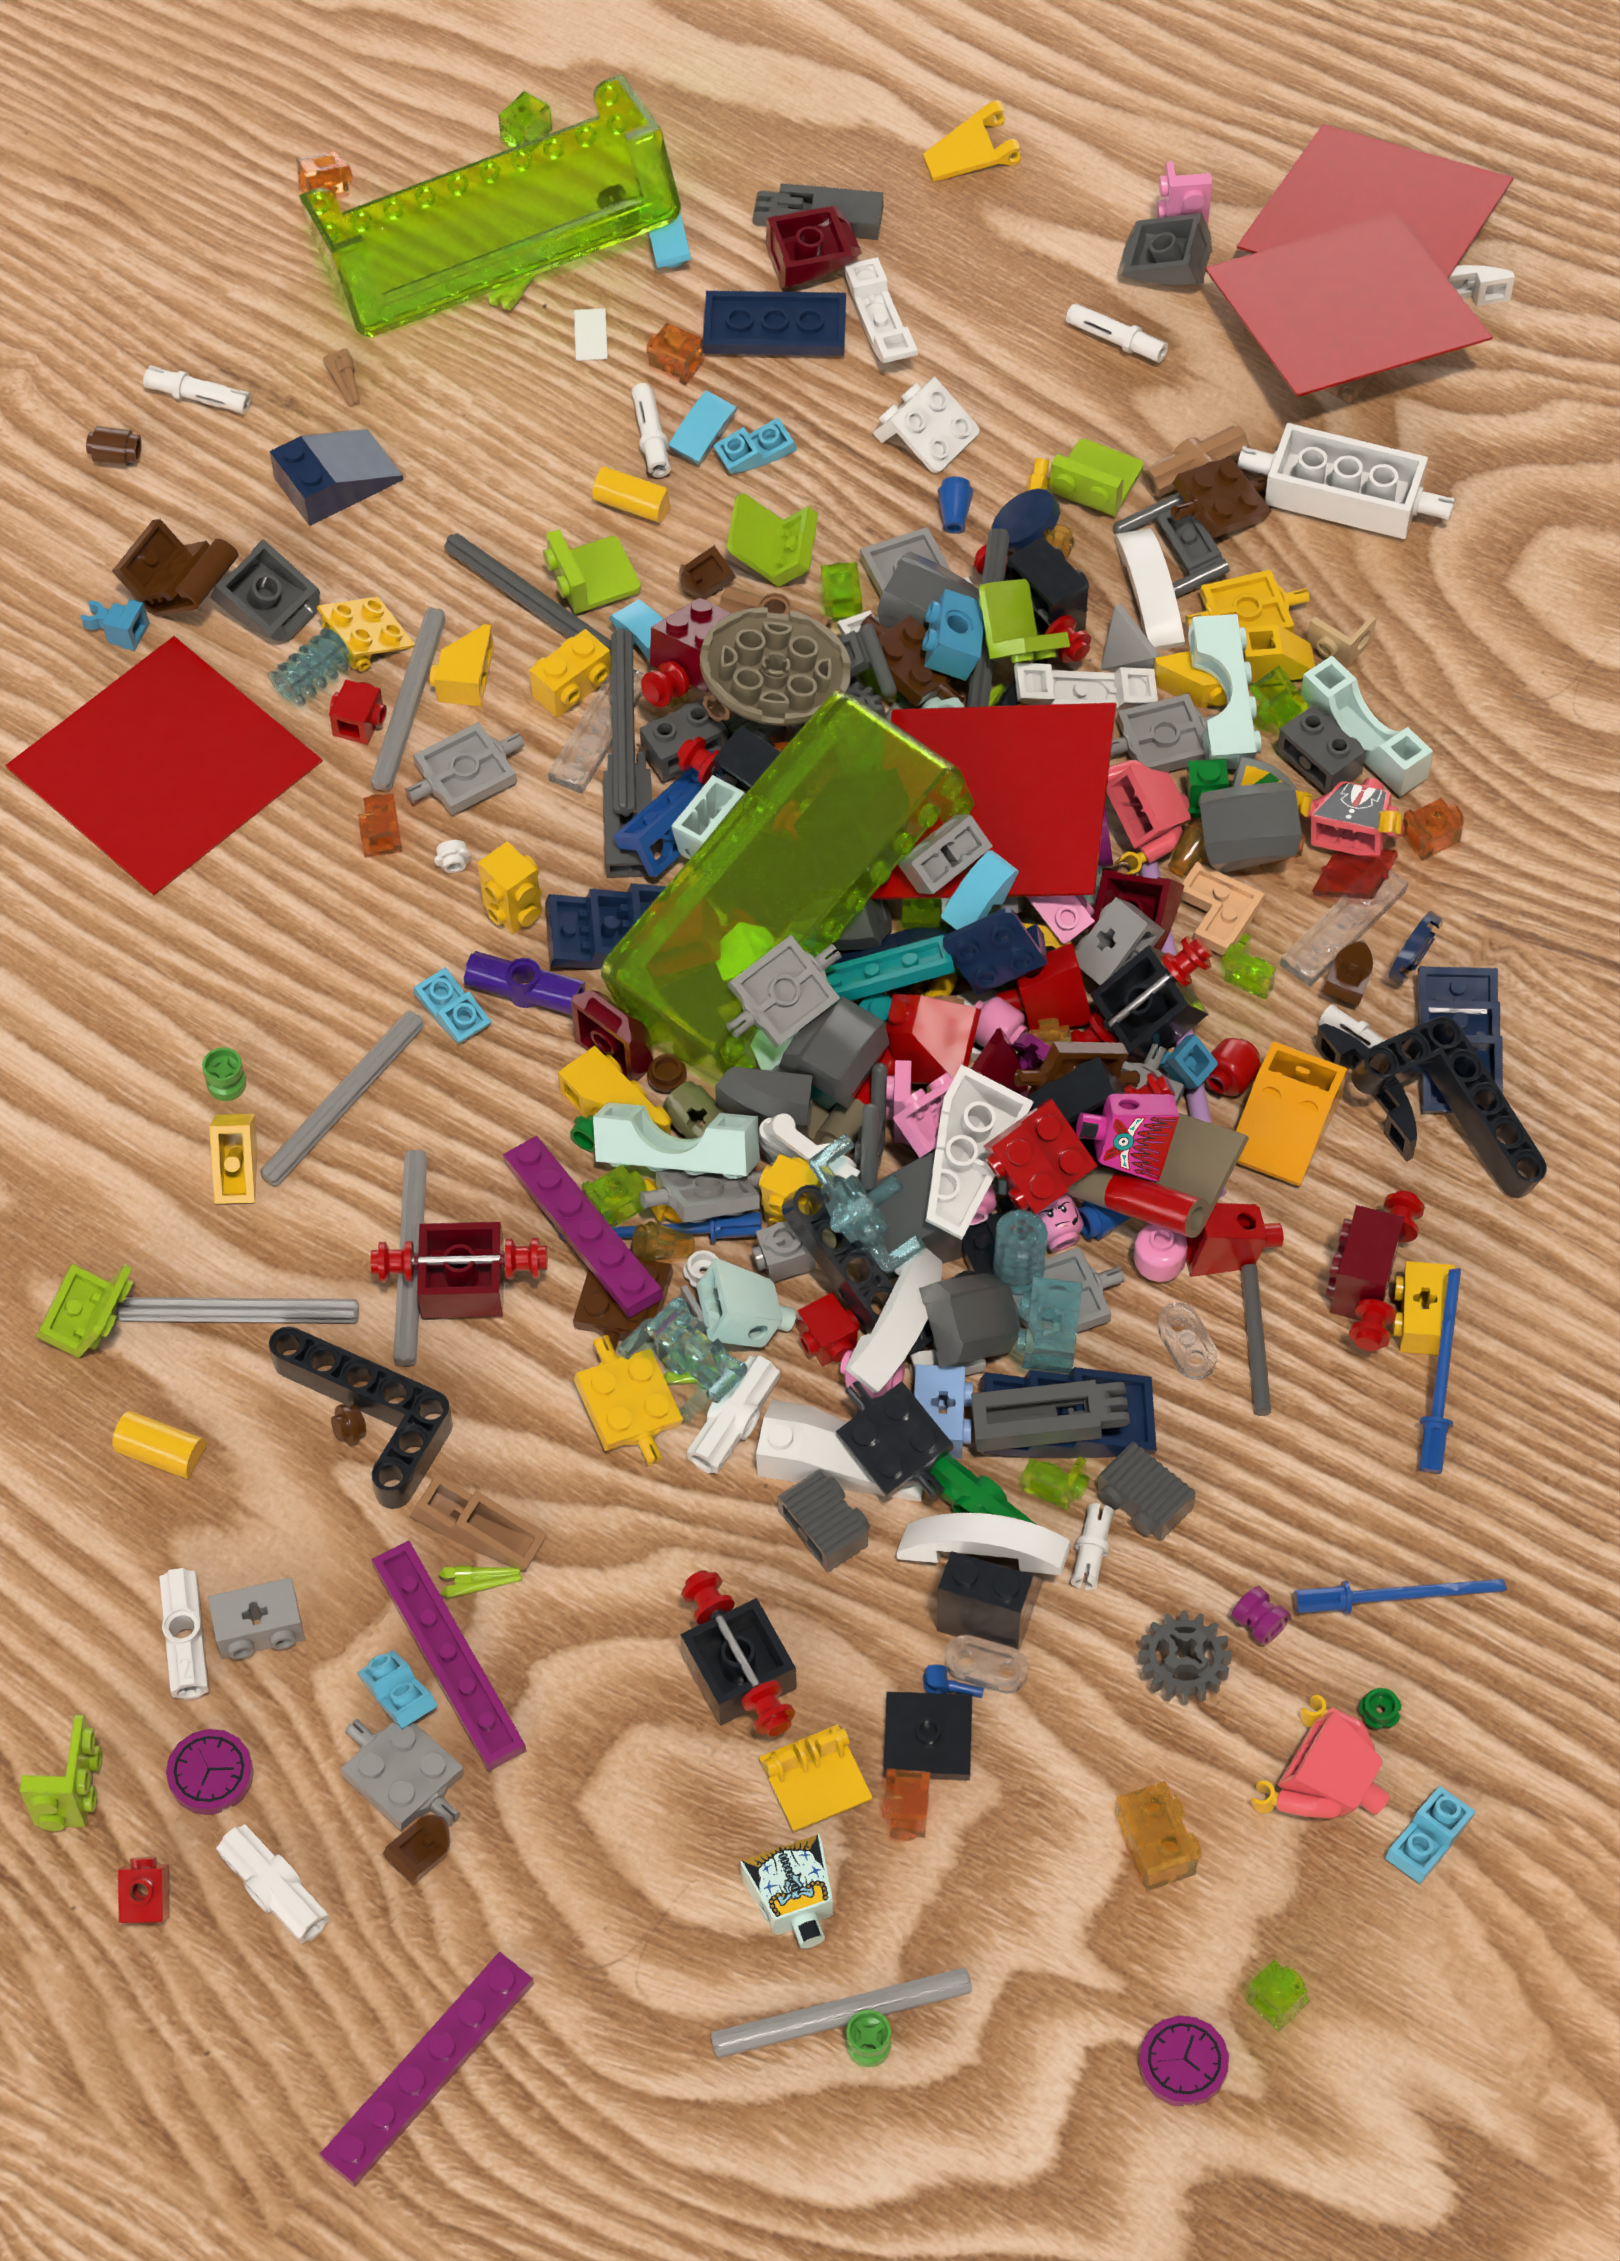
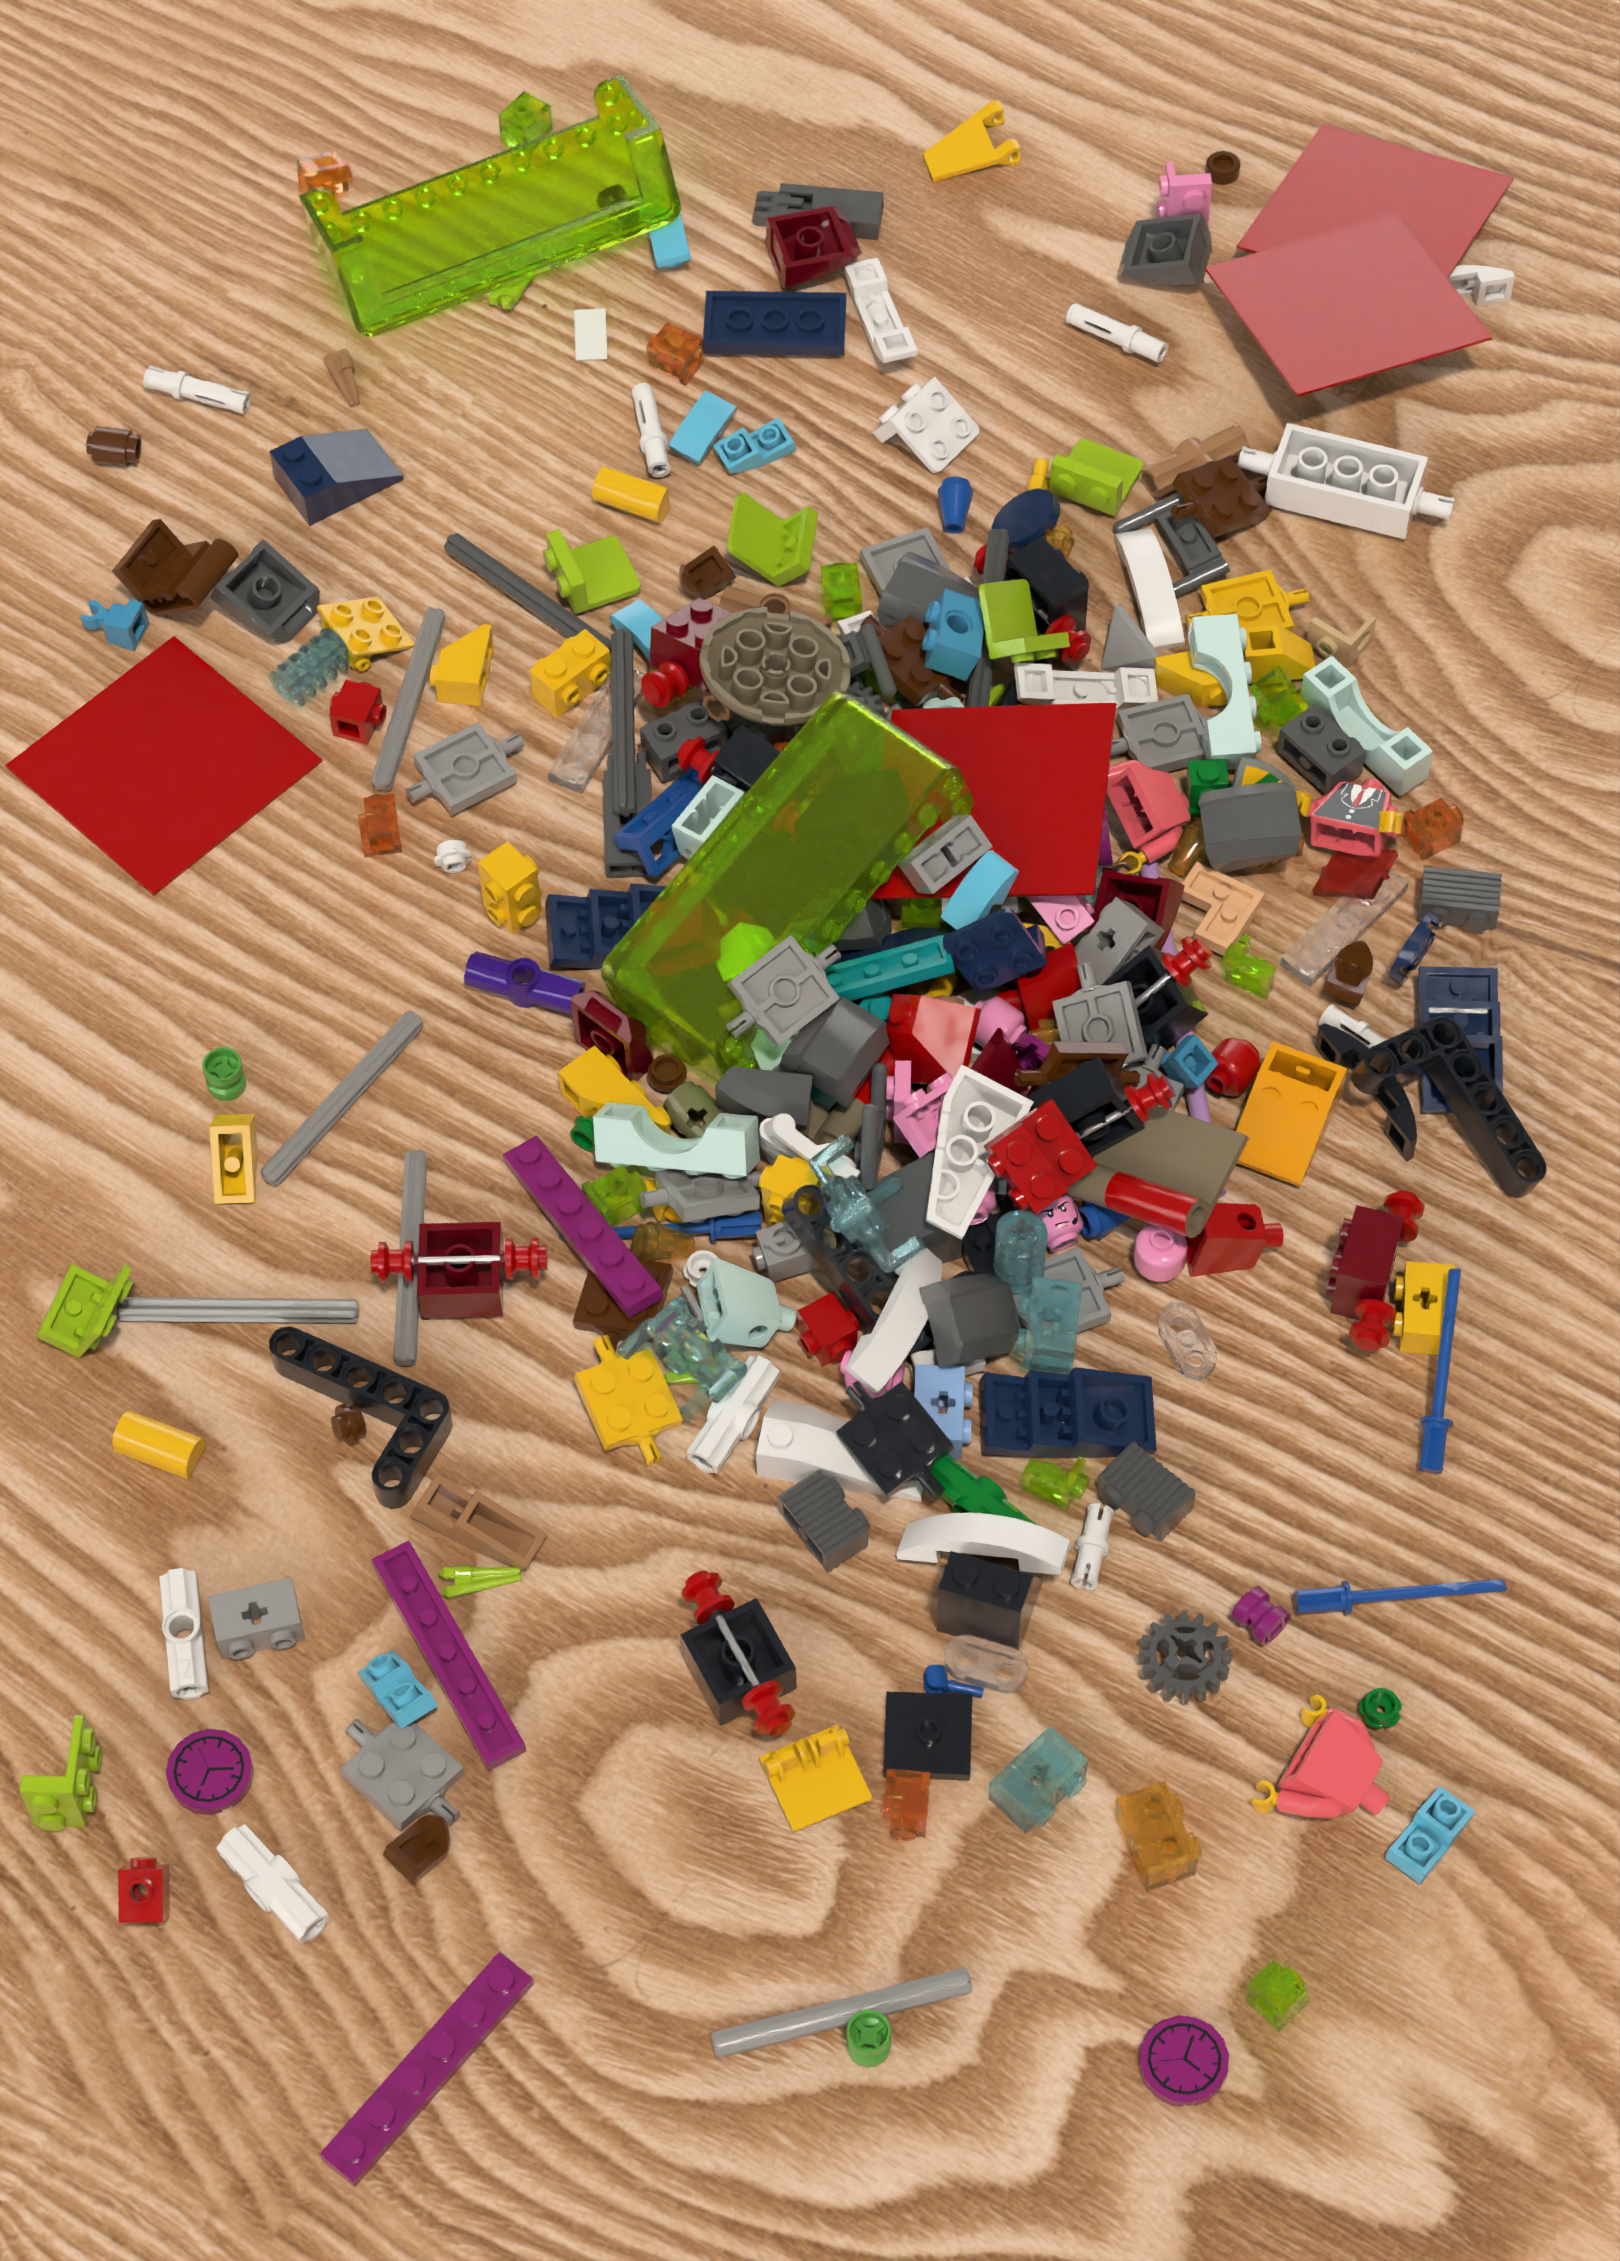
medium azure slope [413,967,492,1044] -> none
torso [740,1834,833,1949] -> none
dark grey hinge [971,1380,1130,1452] -> none
torso [1076,1094,1179,1182] -> none
dark grey bar [1241,1264,1271,1416] -> none
none -> clear light blue brick [988,1726,1088,1834]
none -> light grey plate [1052,962,1148,1069]
none -> reddish brown tile [1205,151,1241,185]
none -> dark grey brick [1418,865,1502,931]

